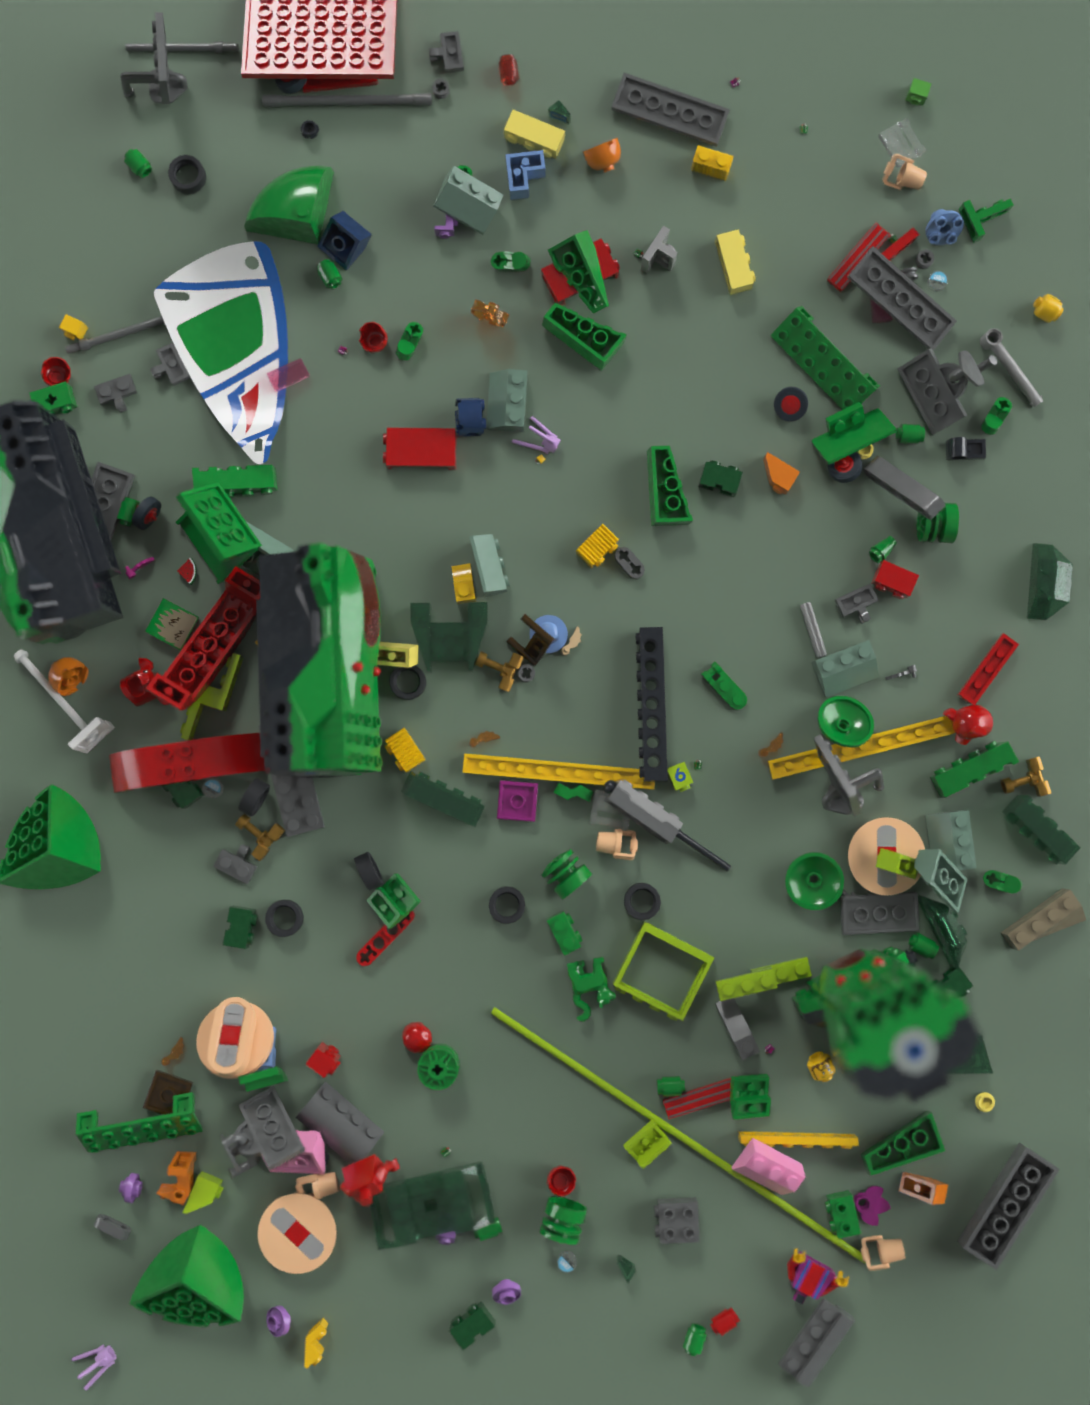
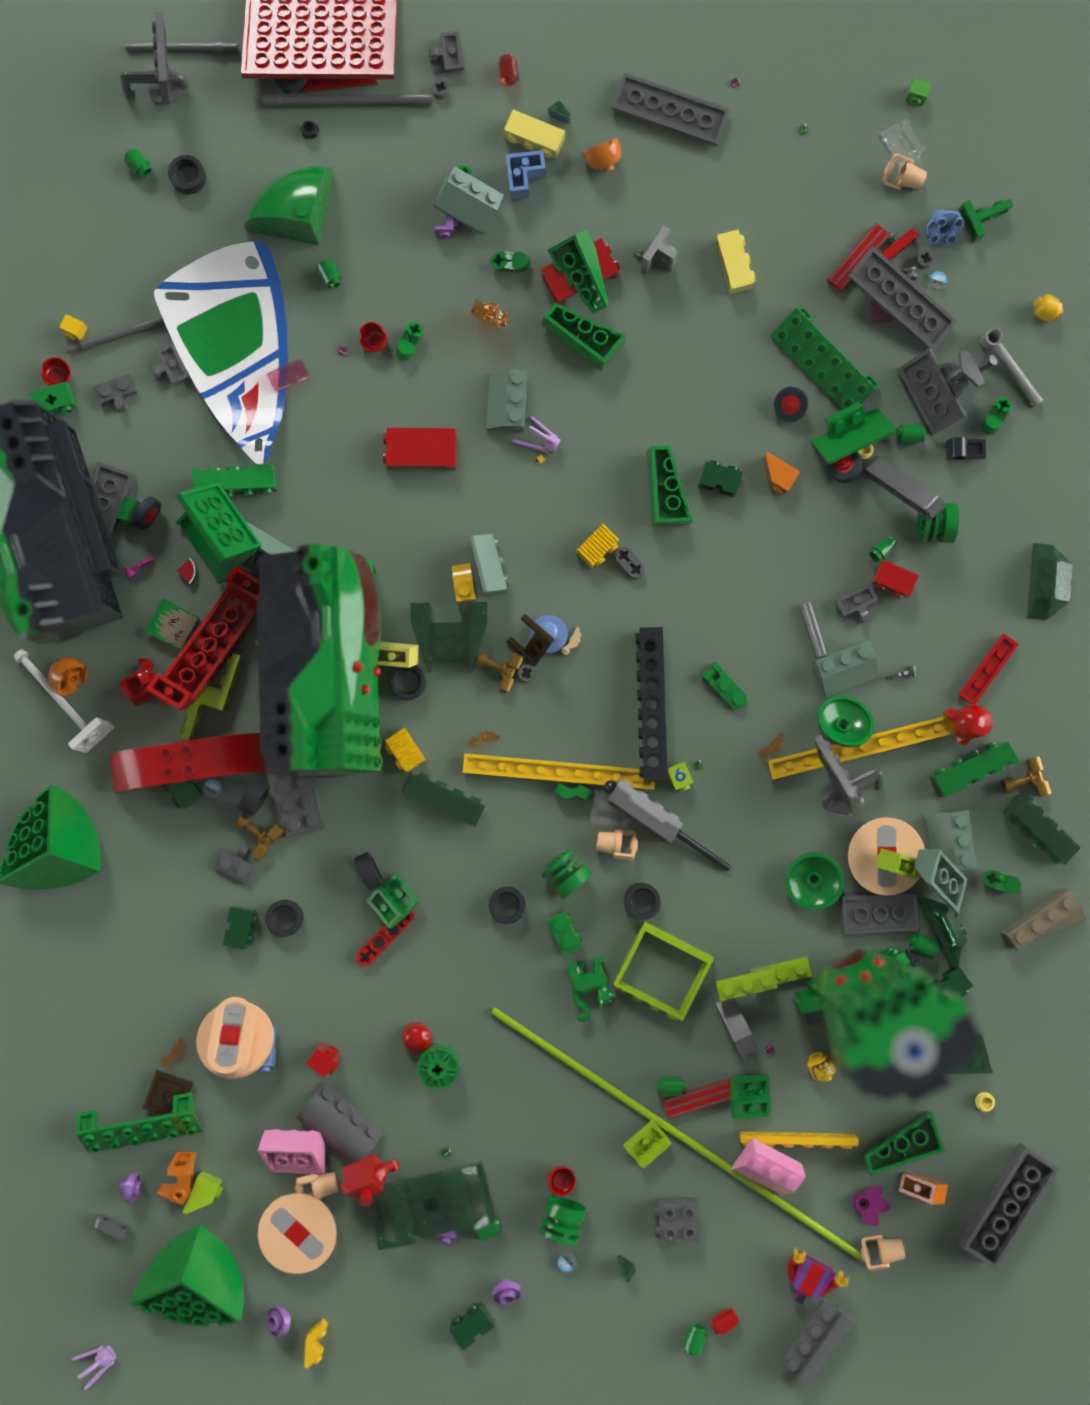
dark grey plate [220,1086,306,1179] -> none
green slope [239,1067,288,1092] -> none
dark blue slope [317,211,372,270] -> none
dark blue brick [455,398,486,437] -> none
magenta plate [497,780,538,822] -> none
yellow brick [691,145,734,181] -> none
green brick [824,1190,861,1239] -> none

